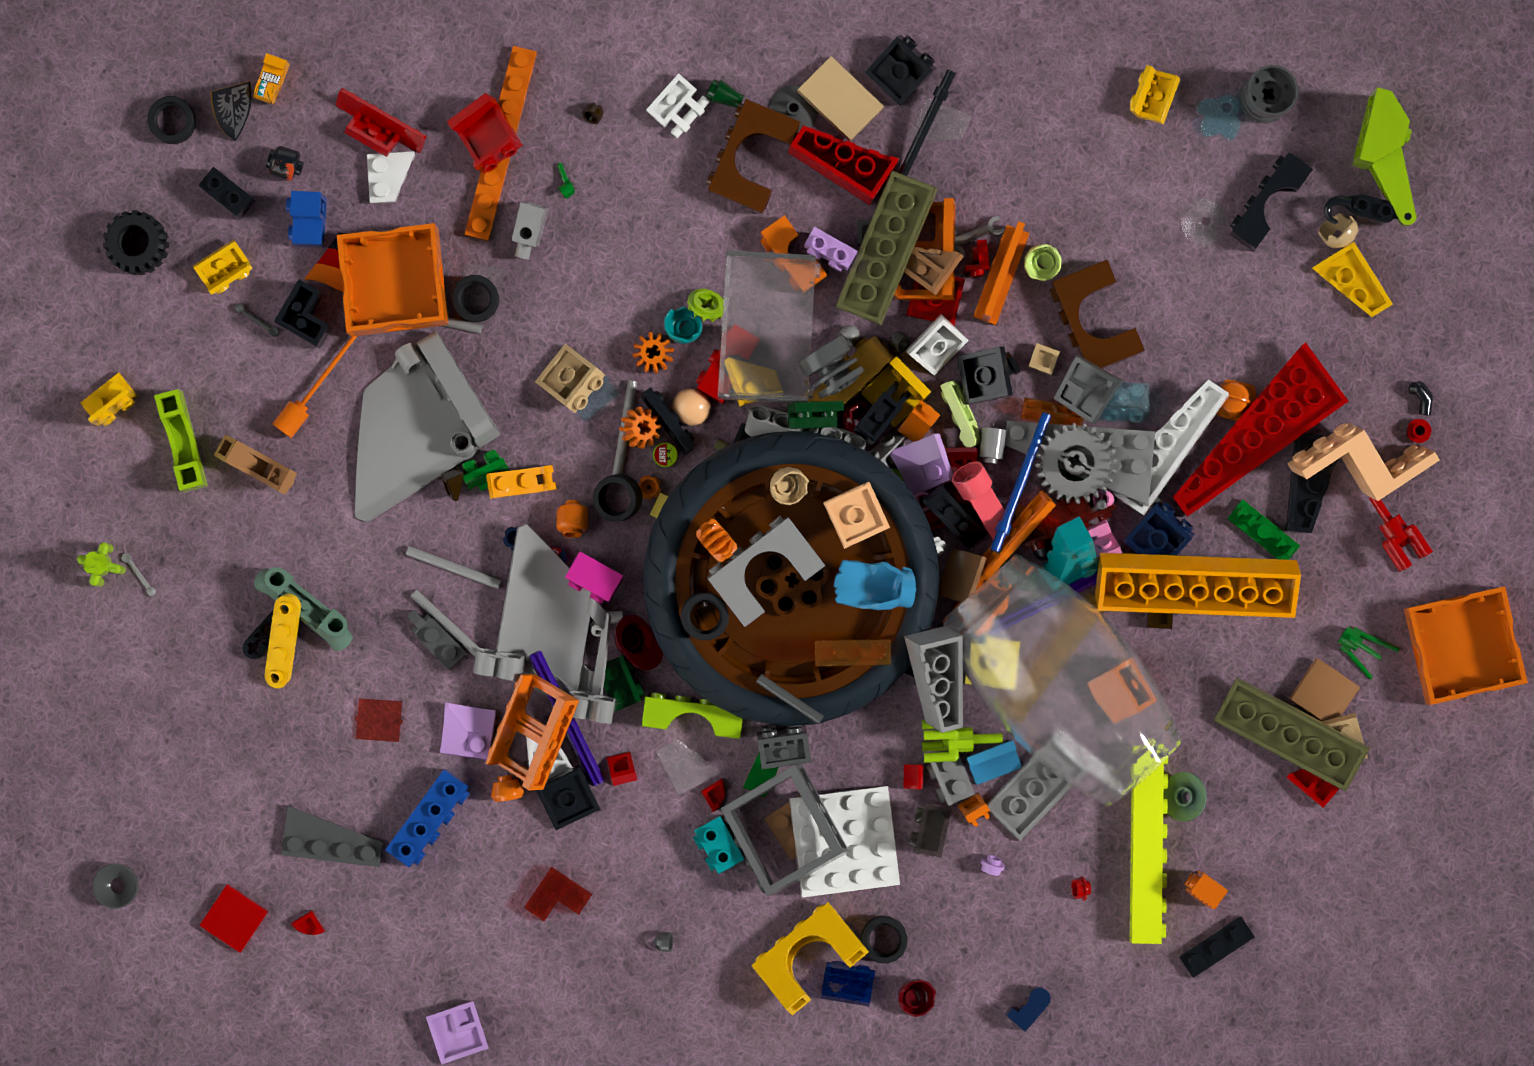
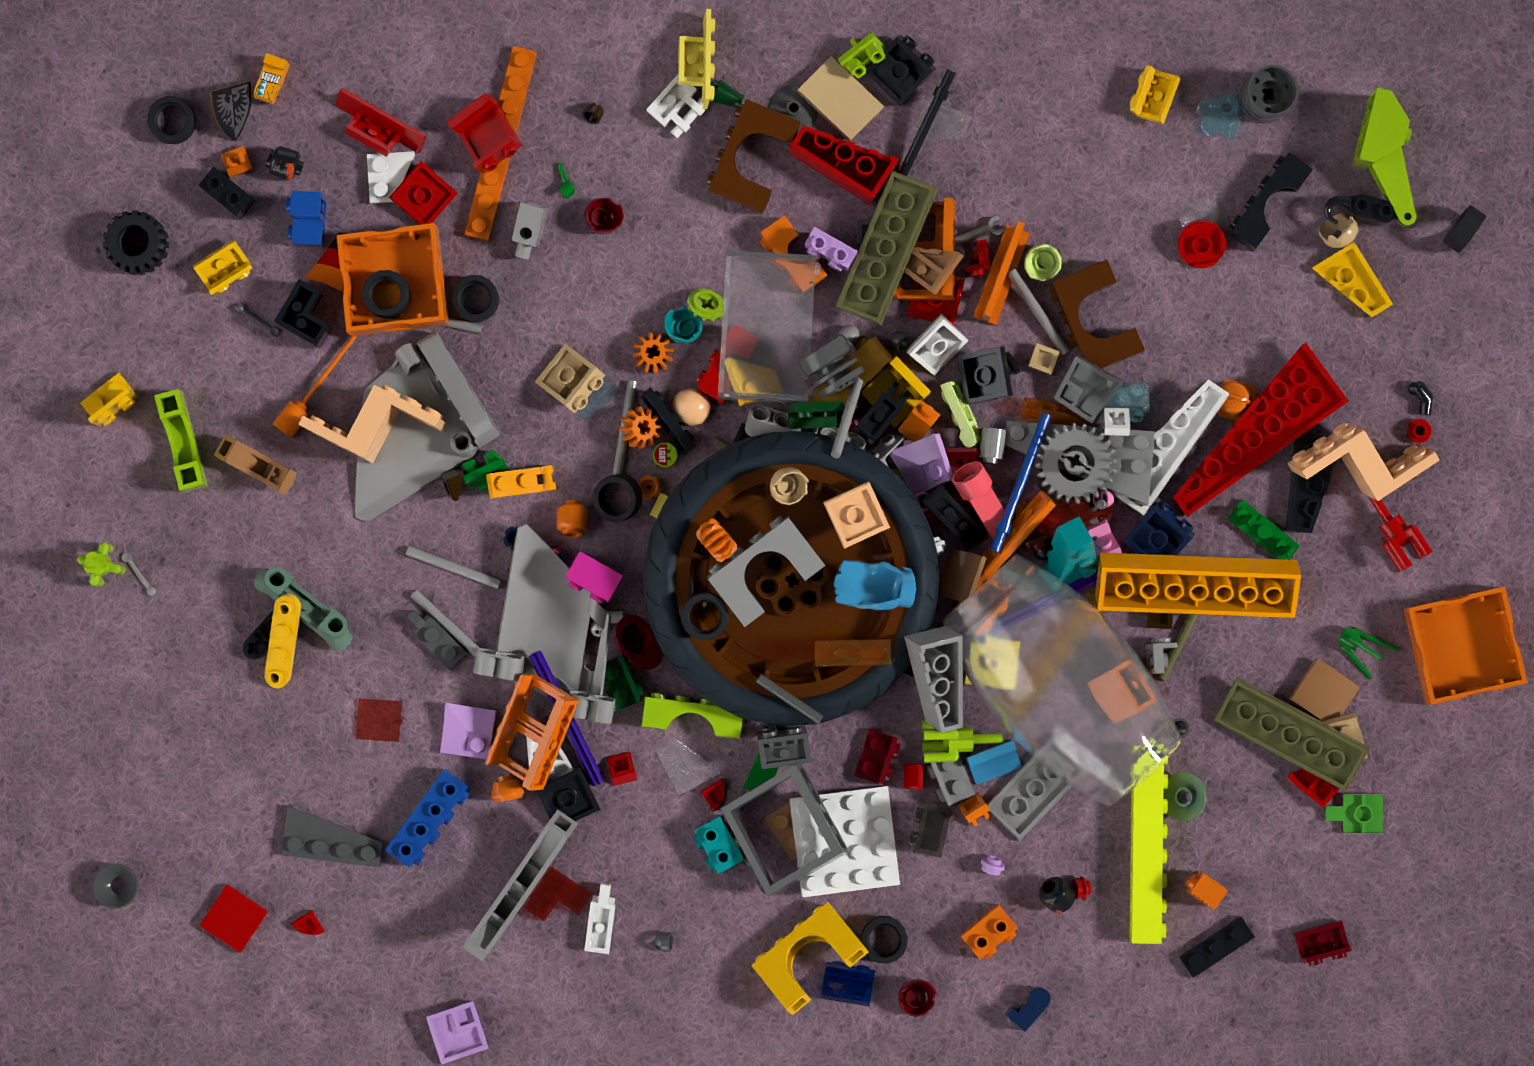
none -> orange tile [221,146,253,178]
none -> light nougat bracket [298,384,448,464]
none -> black tyre [362,270,411,319]
none -> red tile [388,161,458,225]
none -> light grey arch [462,810,578,961]
none -> dark red hair [584,198,624,235]
none -> white hinge [584,883,616,954]
none -> light yellow bracket [678,9,715,109]
none -> light grey bar [831,378,863,458]
none -> lime hips [838,32,886,78]
none -> dark red bracket [854,729,901,785]
none -> orange brick [960,904,1018,960]
none -> light grey bar [1007,269,1069,355]
none -> black head [1039,876,1076,914]
none -> white bracket [1103,408,1130,436]
none -> light grey bracket [1145,638,1178,674]
none -> olive bar [1157,614,1199,681]
none -> dark grey hinge [1169,718,1190,739]
none -> red tile [1177,219,1227,269]
none -> dark red bracket [1293,920,1352,966]
none -> bright green piece [1325,794,1384,834]
none -> black tyre [1443,205,1486,253]

